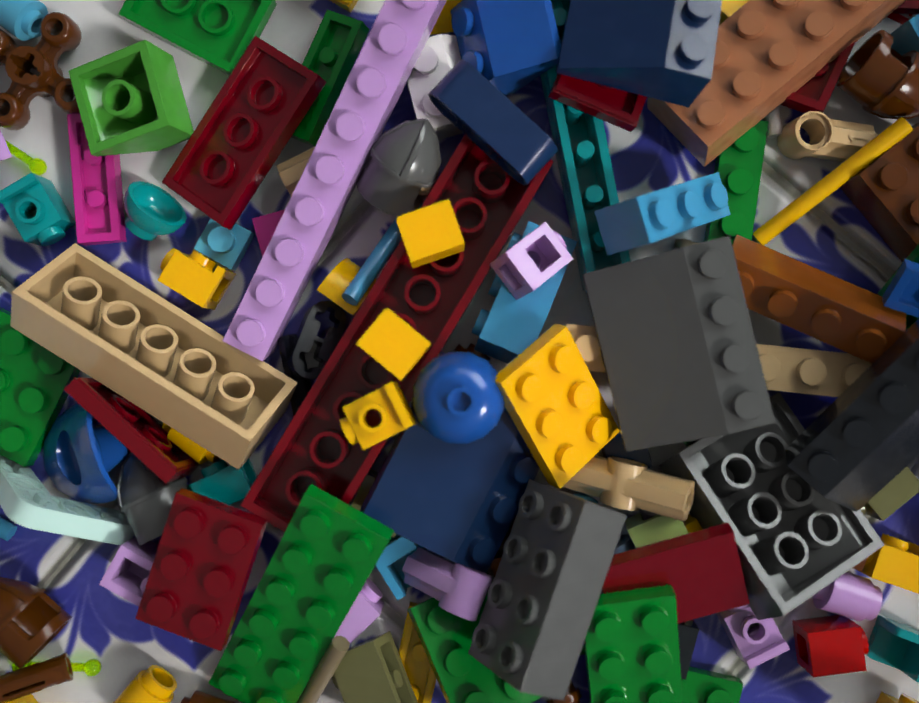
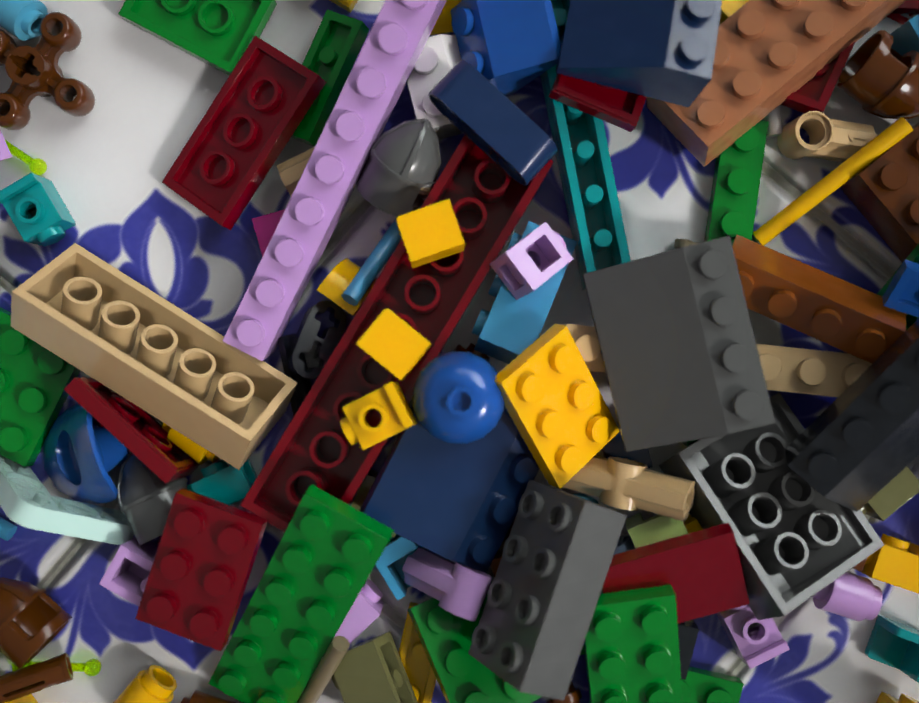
dark pink plate [67,113,127,246] -> none
bright green slope [68,40,194,156] -> none
teal piece [124,181,187,241] -> none
yellow brick [158,248,236,310] -> none
medium azure plate [194,218,256,271] -> none
dark azure brick [594,172,731,255] -> none
red brick [792,615,869,677] -> none

